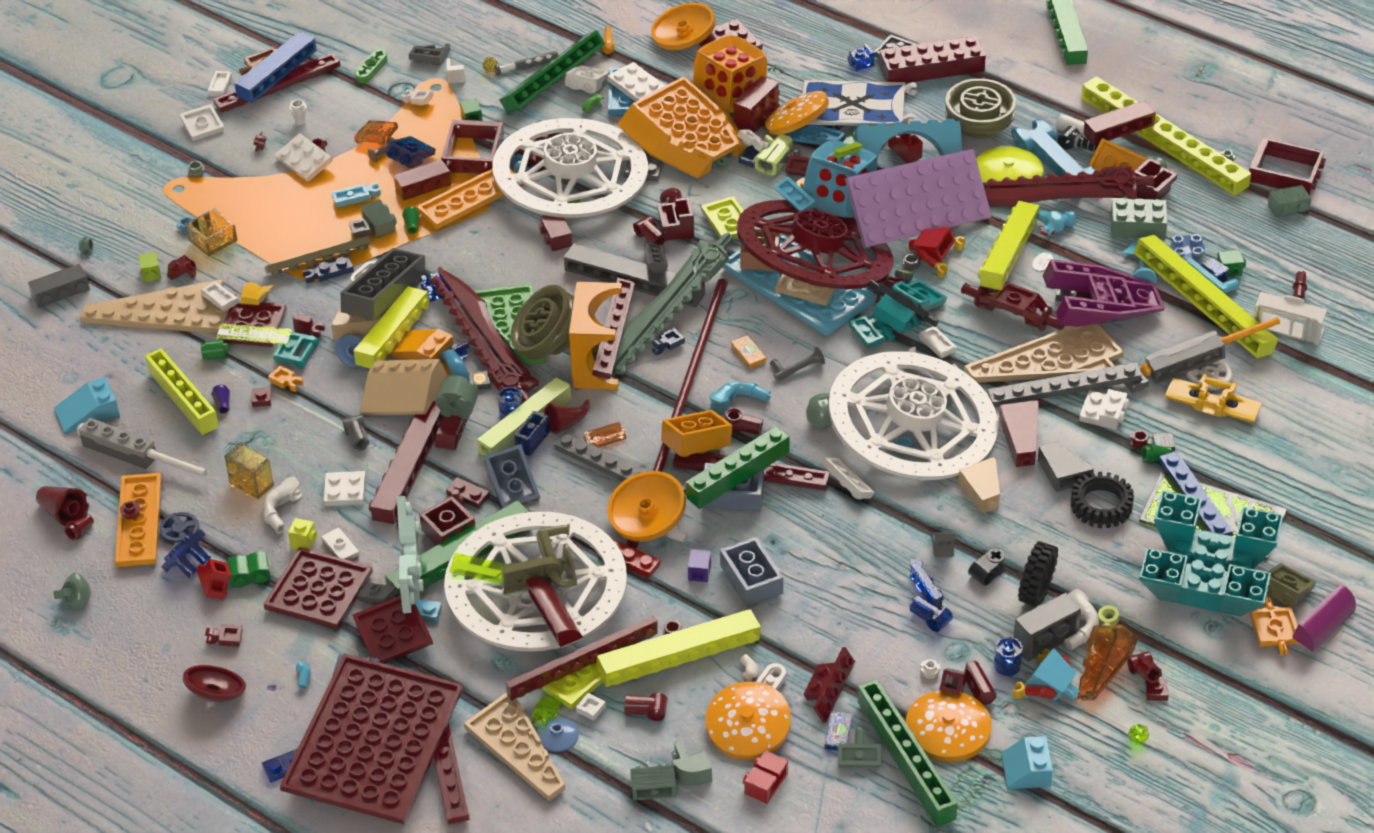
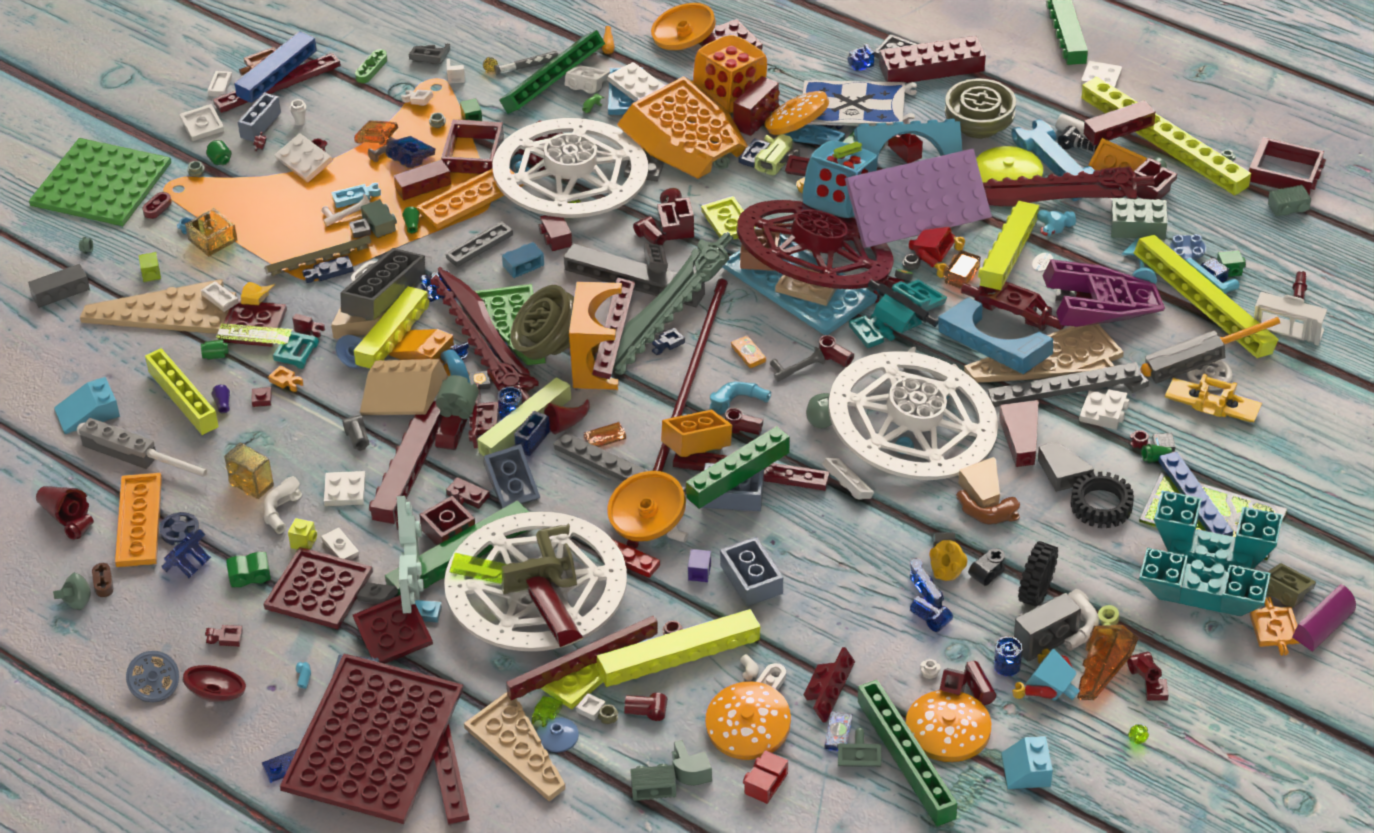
dark red plate [120,501,140,520] -> none
dark red bracket [167,255,197,280] -> none
red brick [196,559,232,600] -> none
white plate [737,130,768,151] -> none
medium azure plate [774,176,818,211] -> none
white plate [919,326,957,359] -> none
none -> bright green plate [29,138,172,226]
none -> reddish brown beam [92,563,114,597]
none -> sand blue shield [126,651,179,703]
none -> dark red plate [142,192,172,219]
none -> green head [206,140,232,166]
none -> sand blue brick [238,93,281,142]
none -> white piece [321,194,370,227]
none -> sand green plate [429,113,446,128]
none -> dark grey plate [445,221,513,267]
none -> bracket [468,382,499,448]
none -> dark azure brick [502,242,545,278]
none -> olive plate [598,704,618,724]
none -> dark red piece [819,335,854,367]
none -> yellow plate [929,540,967,581]
none -> dark azure arch [938,297,1053,374]
none -> clear orange brick [943,250,981,289]
none -> dark orange piece [956,490,1020,525]
none -> white tile [1081,61,1122,88]

